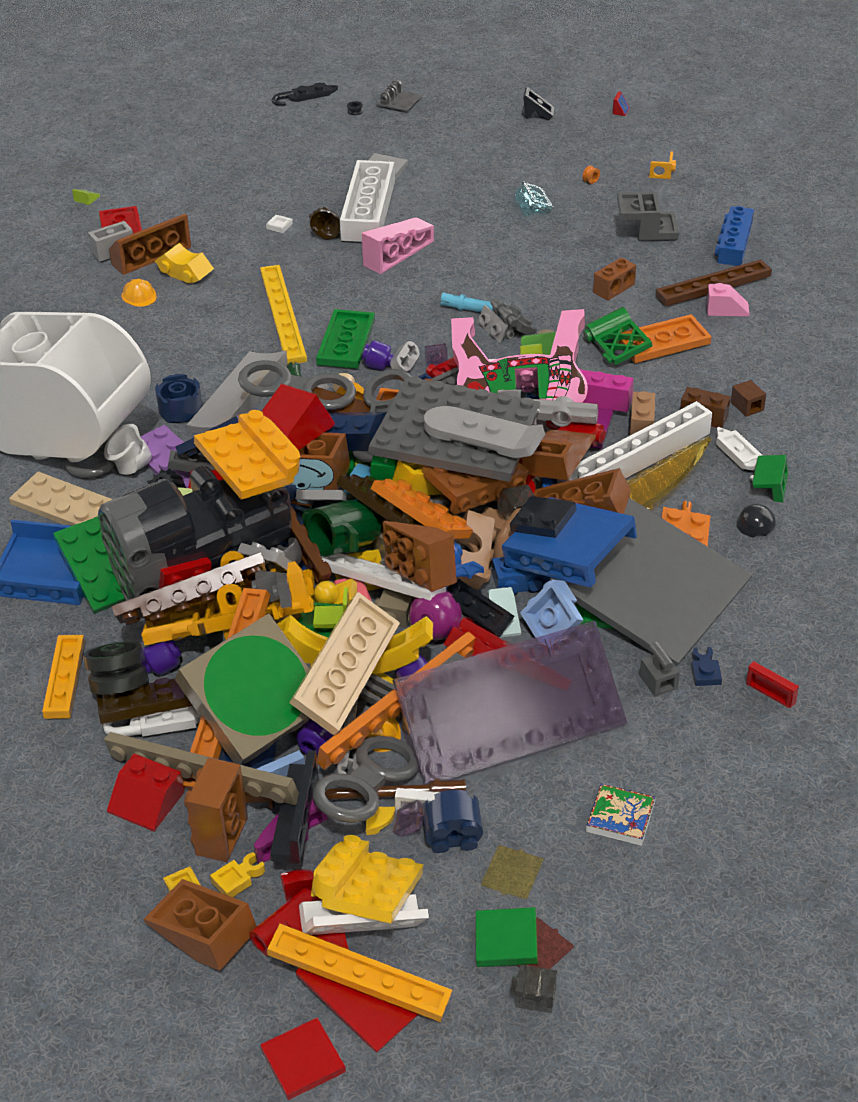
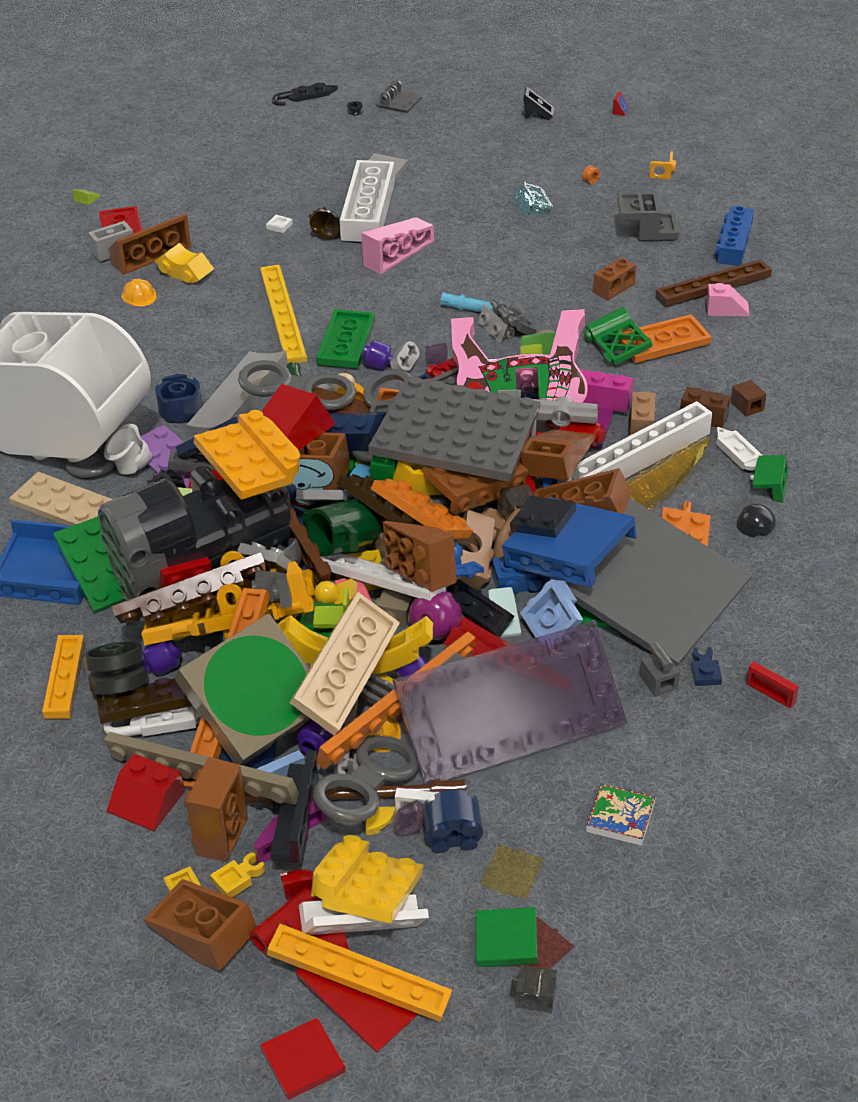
light grey piece [423,406,545,458] -> none

